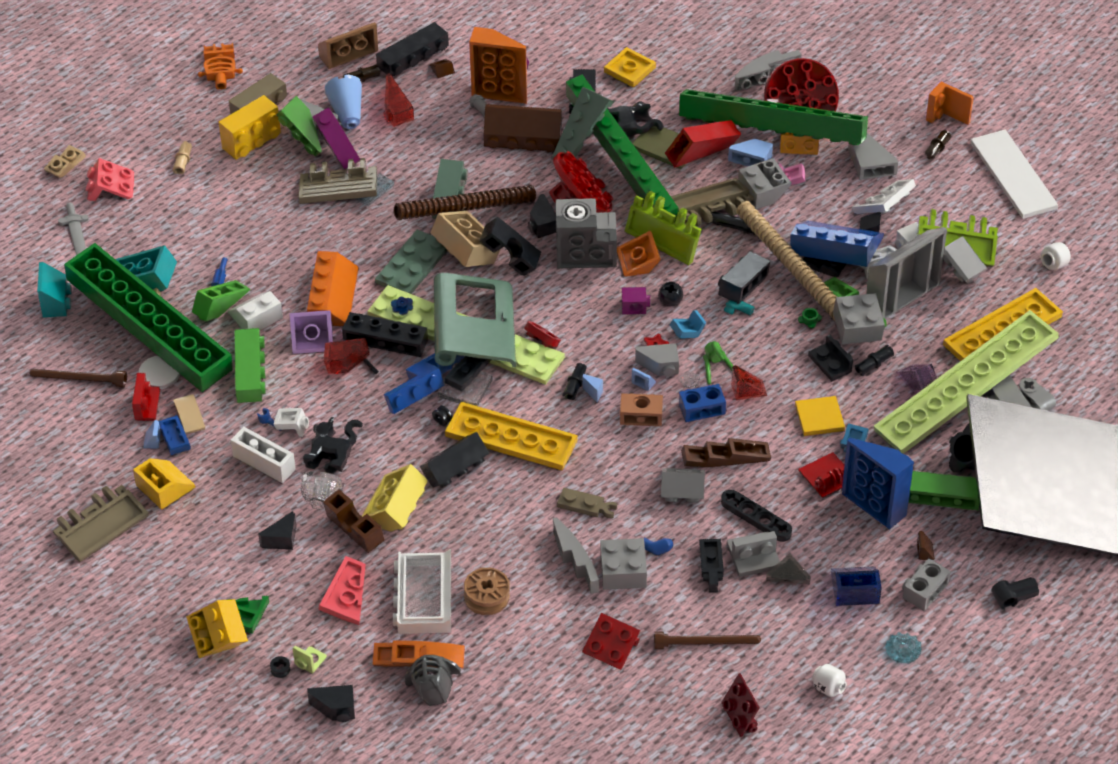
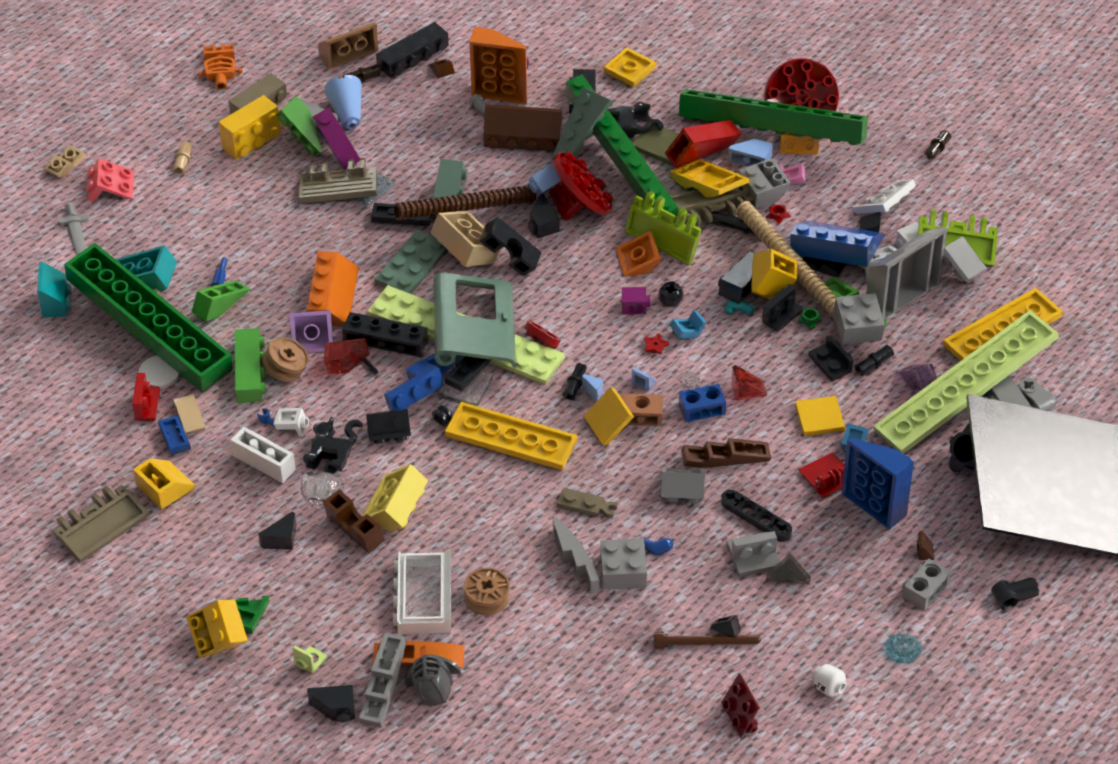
reddish brown piece [29,369,128,387] -> none
light blue slope [143,420,161,449] -> none
white slope [227,291,283,331] -> none
black bush [270,656,291,678] -> none
coral wing [319,556,366,625] -> none
clear red slope [383,73,414,127] -> none
clear blue plant [391,297,413,315] -> none
black brick [420,432,489,488] -> none
dark grey piece [556,199,617,269] -> none
red hinge [582,613,641,670] -> none
light grey slope [635,344,679,377] -> none
black hinge [699,539,724,593] -> none
bright green plant [703,341,743,385] -> none
light grey slope [734,50,802,91] -> none
clear blue slope [831,566,882,606] -> none
light grey slope [848,133,898,180] -> none
bright green brick [908,471,979,510] -> none
orange bracket [926,81,974,125] -> none
white tile [971,129,1058,219] -> none
white head [1041,242,1071,270] -> none
none -> medium nougat wheel [262,337,309,382]
none -> light grey slope [359,633,407,727]
none -> black bracket [366,409,411,444]
none -> black plate [371,203,431,226]
none -> light blue slope [528,164,560,196]
none -> yellow tile [584,387,634,445]
none -> yellow slope [670,159,749,198]
none -> black slope [710,615,741,636]
none -> yellow slope [751,249,797,300]
none -> black bracket [762,284,803,331]
none -> red plate [766,205,791,224]

